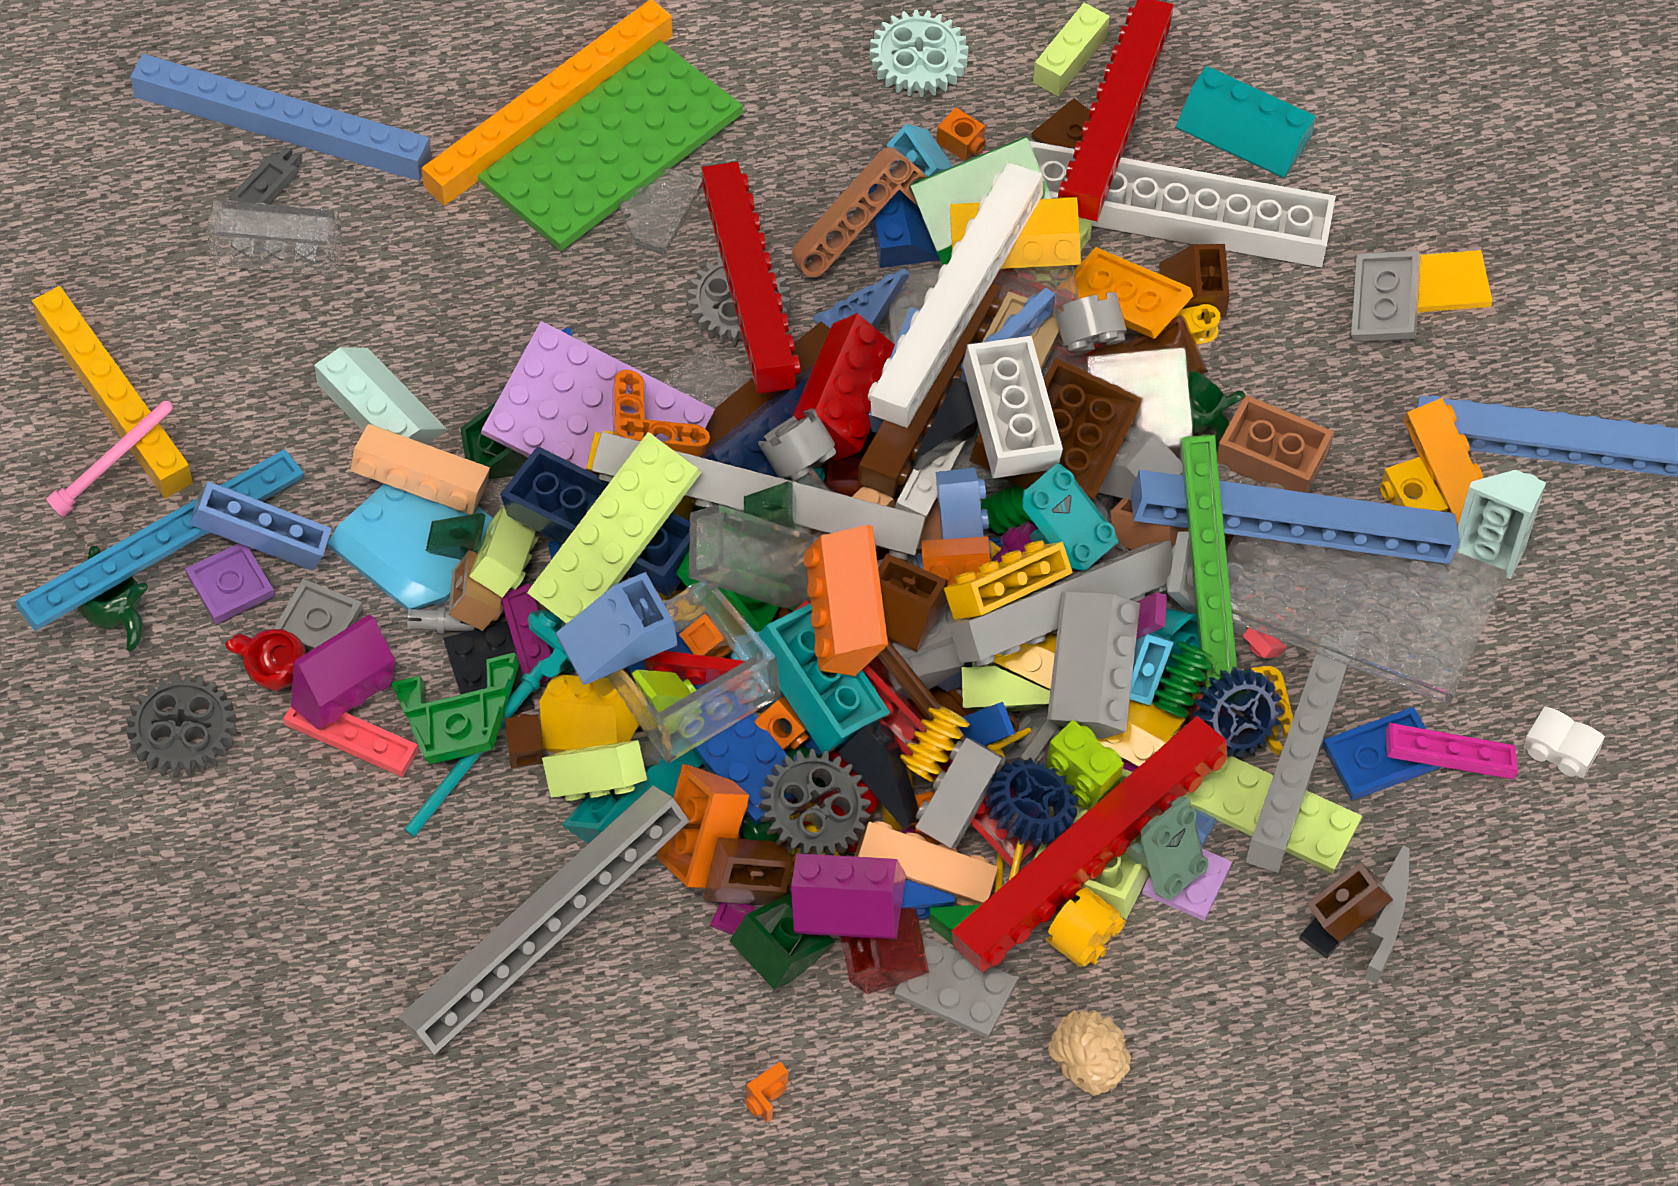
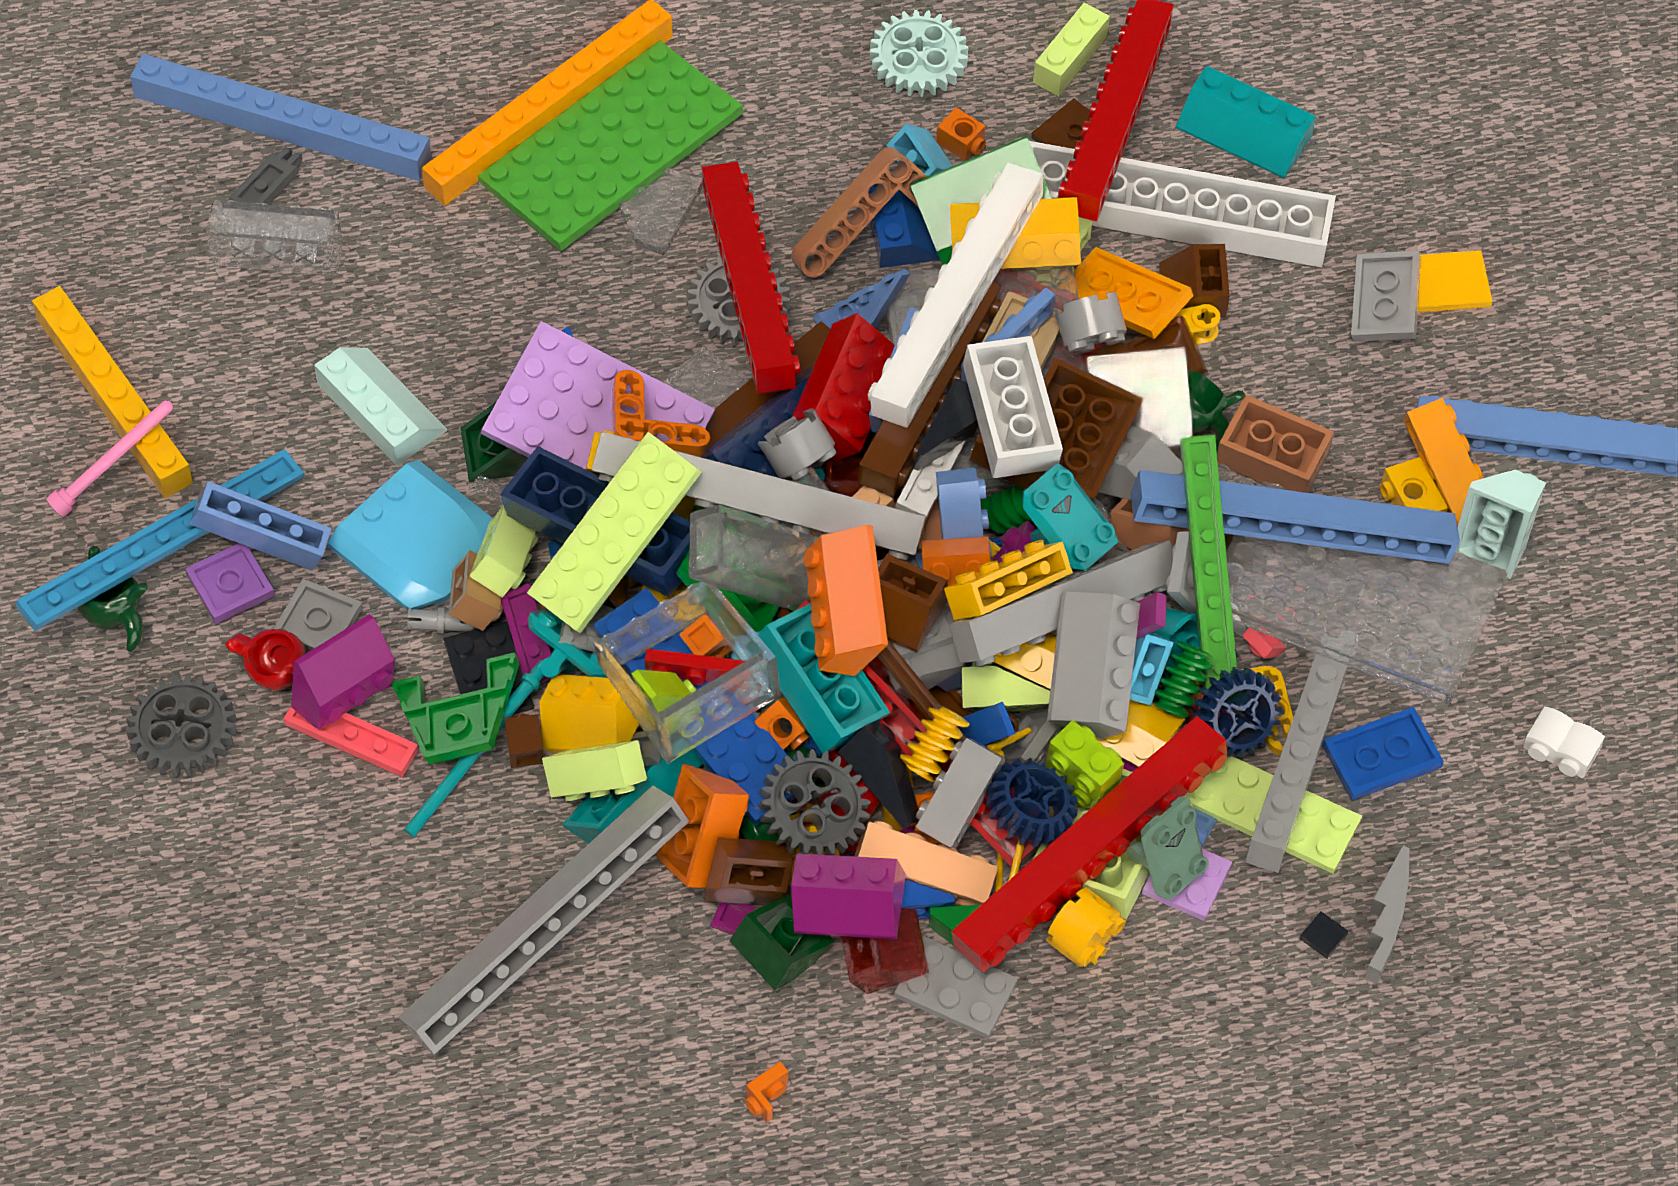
light nougat brick [350,424,490,515] -> none
clear green slope [425,513,486,560] -> none
medium blue slope [556,572,678,685] -> none
clear green slope [743,481,796,530] -> none
tan hair [1048,1010,1131,1096] -> none
reddish brown brick [1307,861,1393,942] -> none
dark pink tile [1385,723,1518,779] -> none

